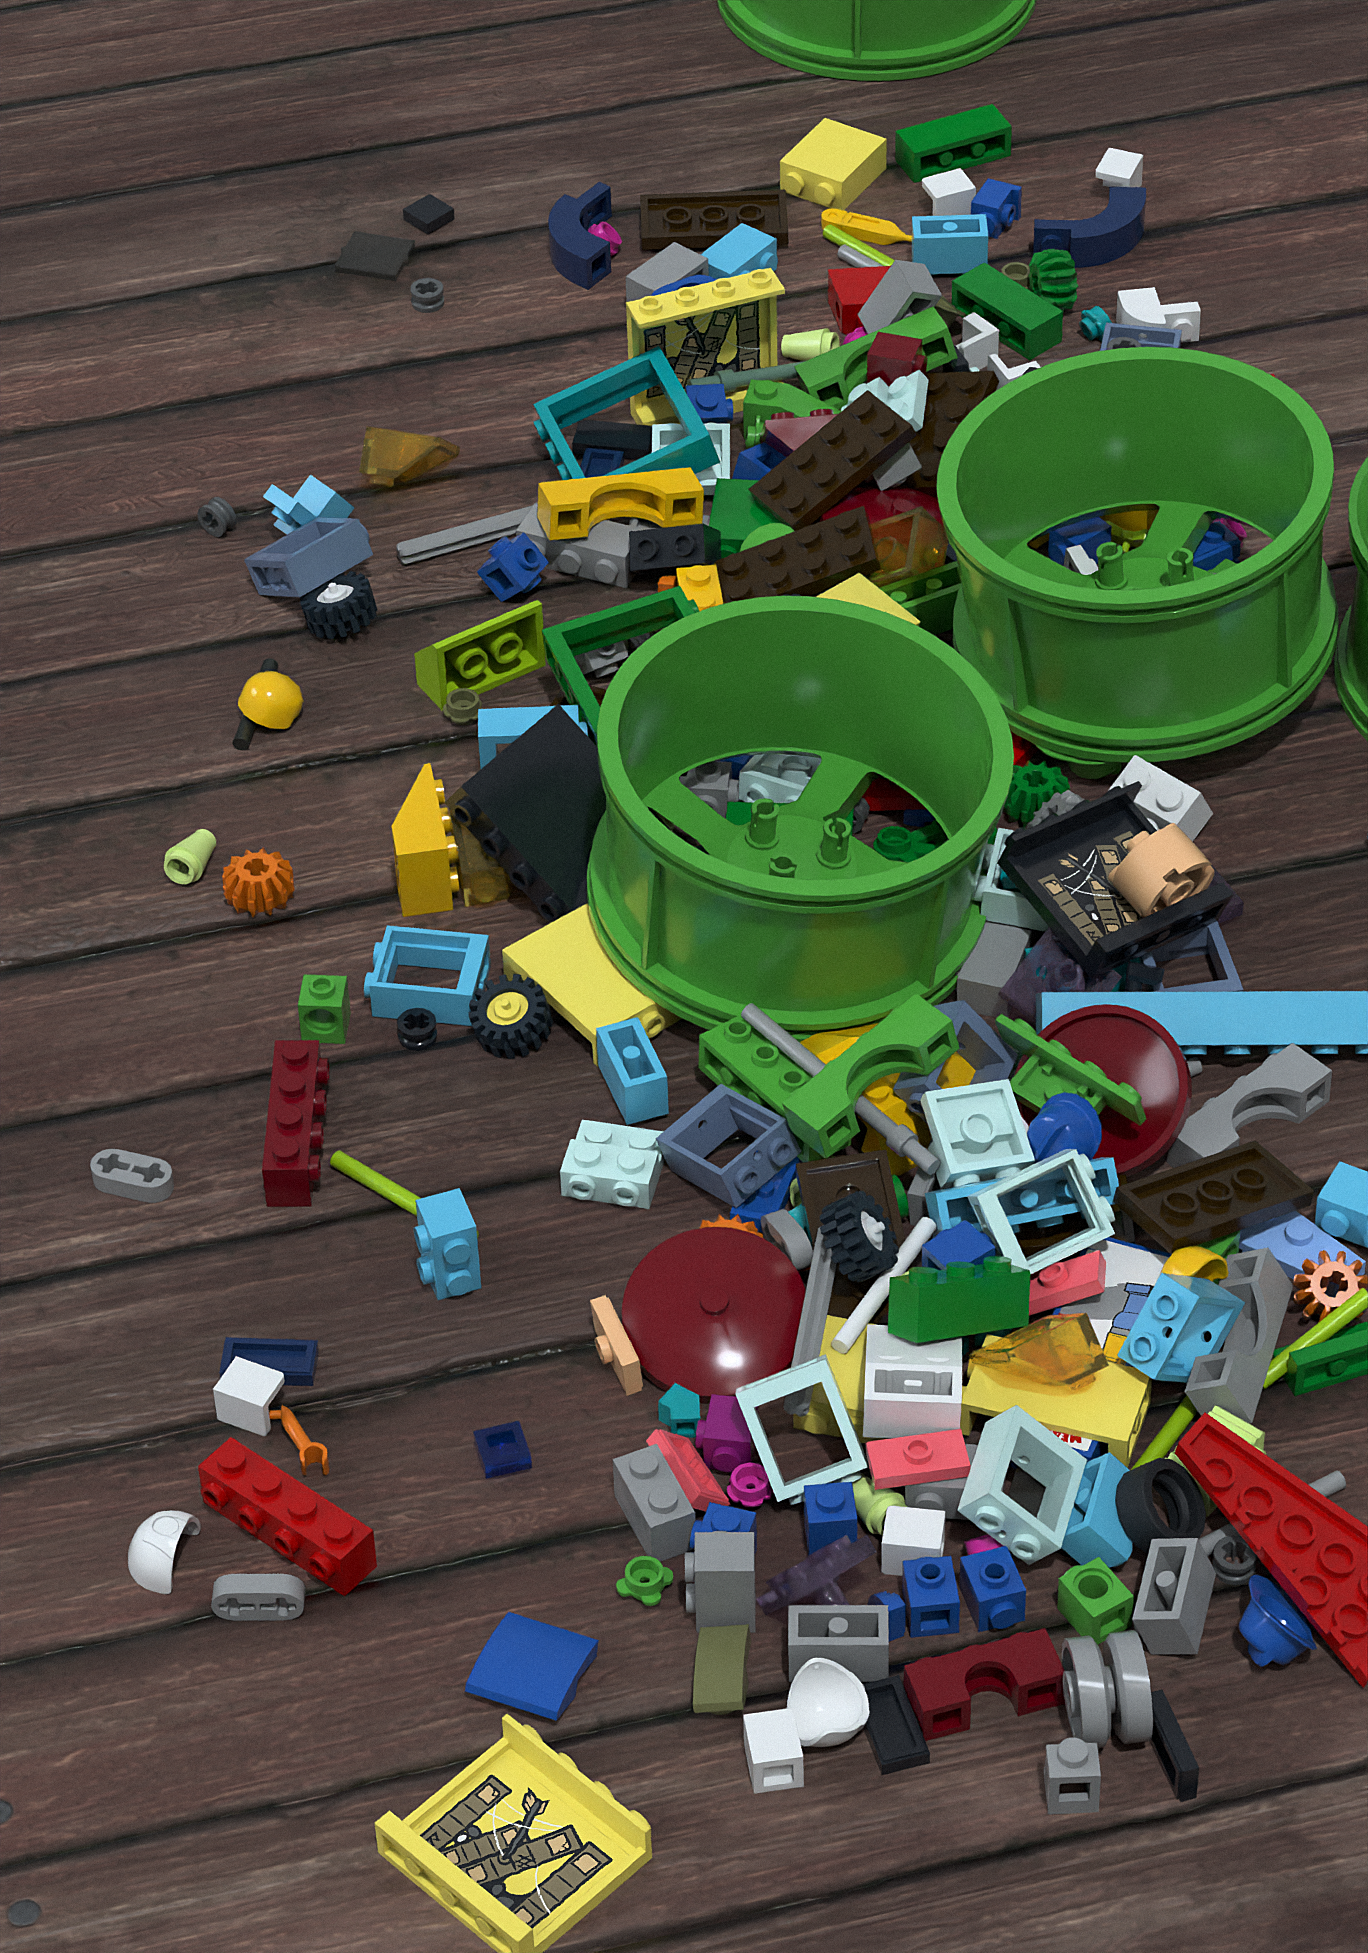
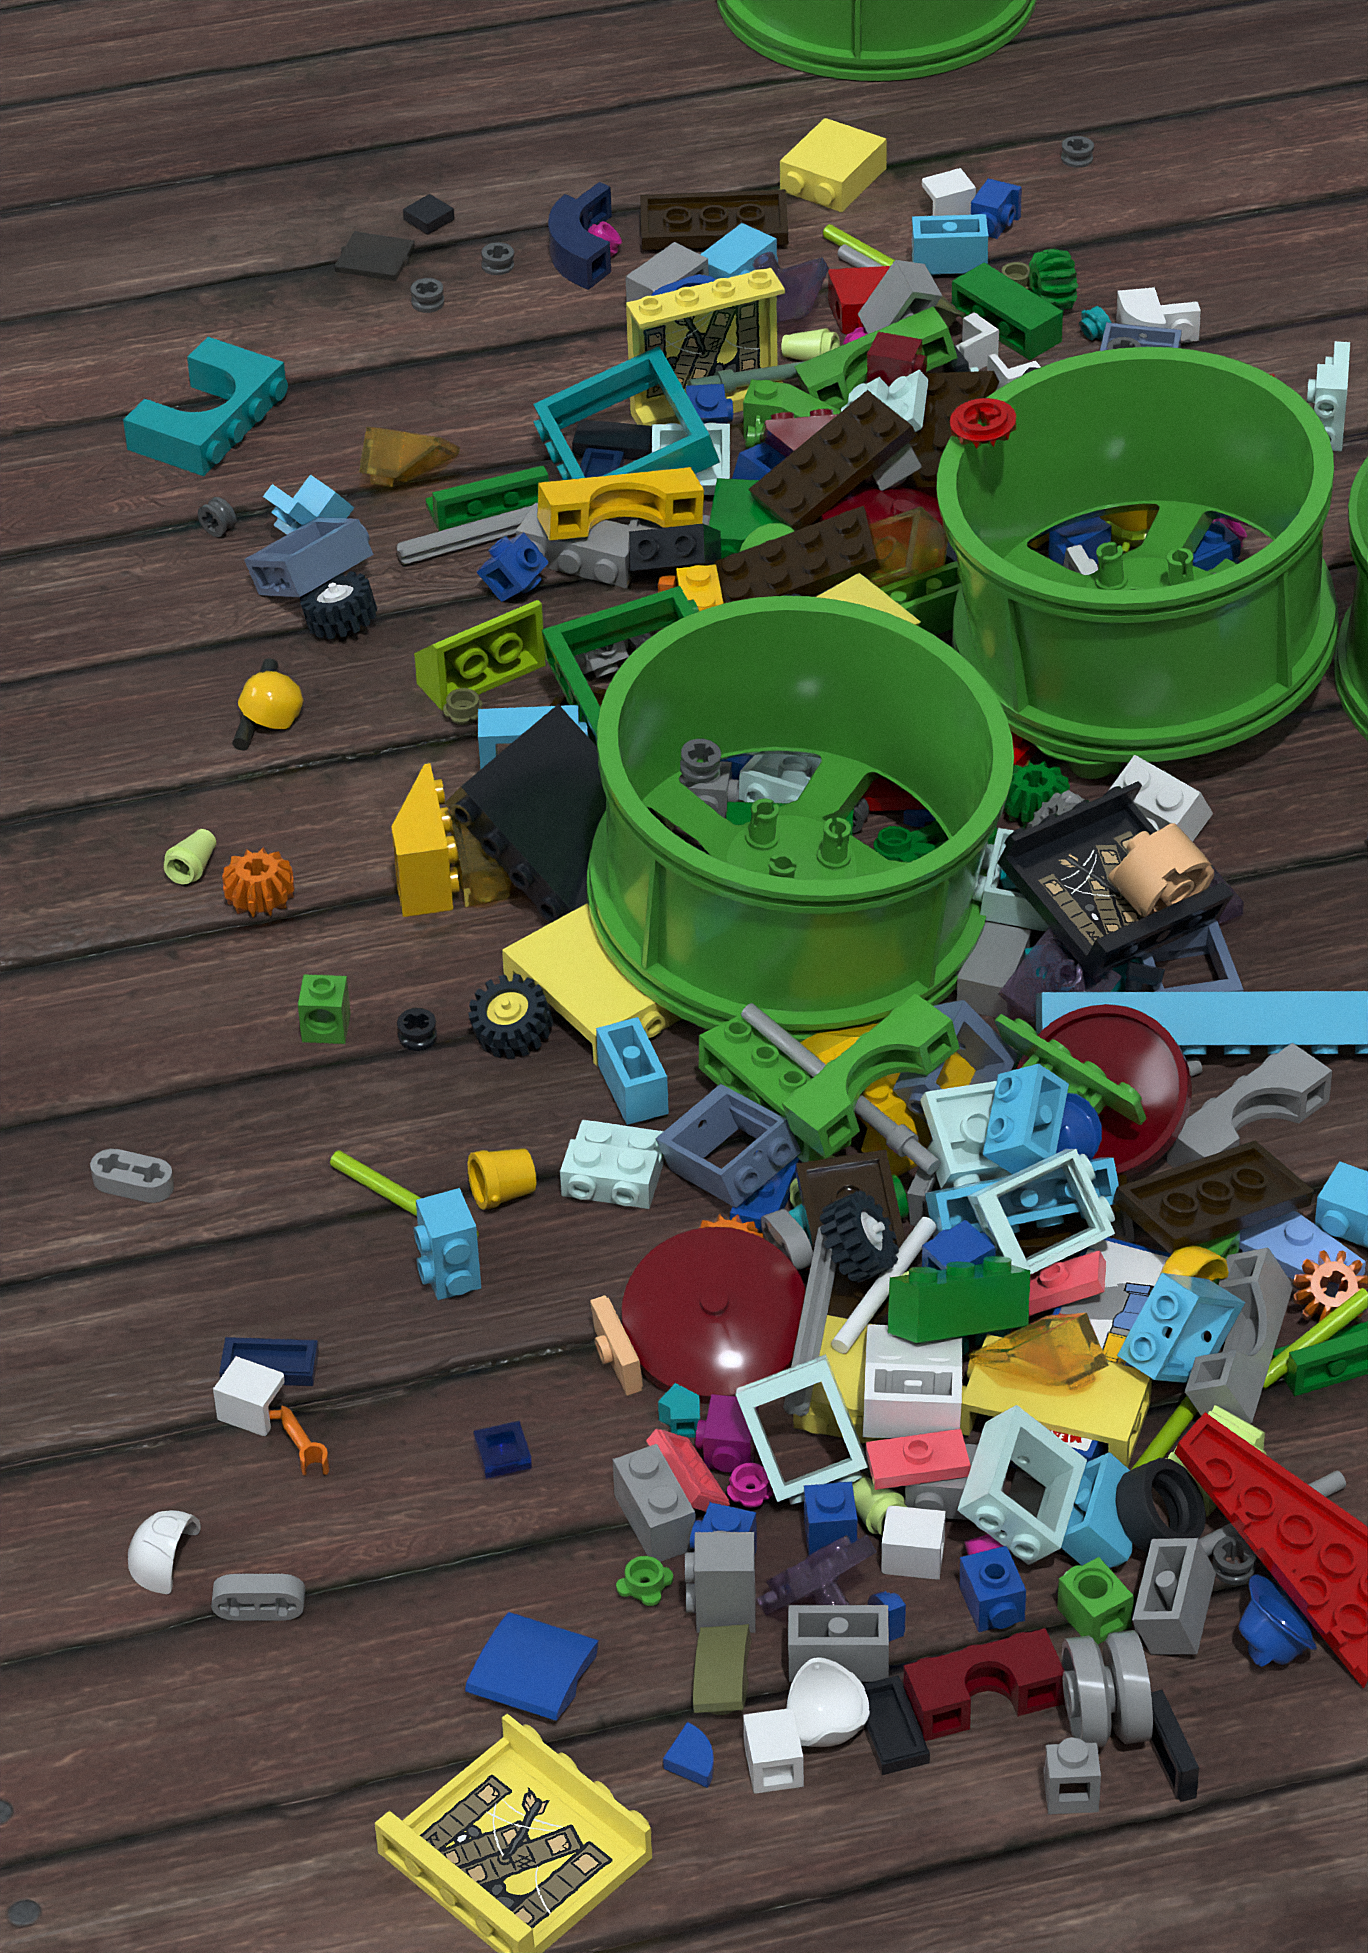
red brick [198,1437,377,1597] -> none
dark red brick [262,1040,330,1207] -> none
medium azure window [364,925,491,1026] -> none
yellow piece [821,208,912,245] -> none
green brick [895,104,1012,183] -> none
blue brick [902,1556,960,1638] -> none
dark blue arch [1033,187,1146,268] -> none
white panel [1096,148,1143,187] -> none
none -> teal arch [123,337,288,476]
none -> green panel [426,465,549,531]
none -> yellow piece [467,1148,536,1210]
none -> dark grey bush [481,242,514,275]
none -> blue tile [663,1722,714,1788]
none -> dark grey bush [680,739,721,783]
none -> clear purple plate [752,252,829,323]
none -> red gear [950,398,1016,449]
none -> medium azure brick [983,1064,1069,1174]
none -> dark grey bush [1061,136,1094,168]
none -> light aqua plate [1307,341,1350,451]

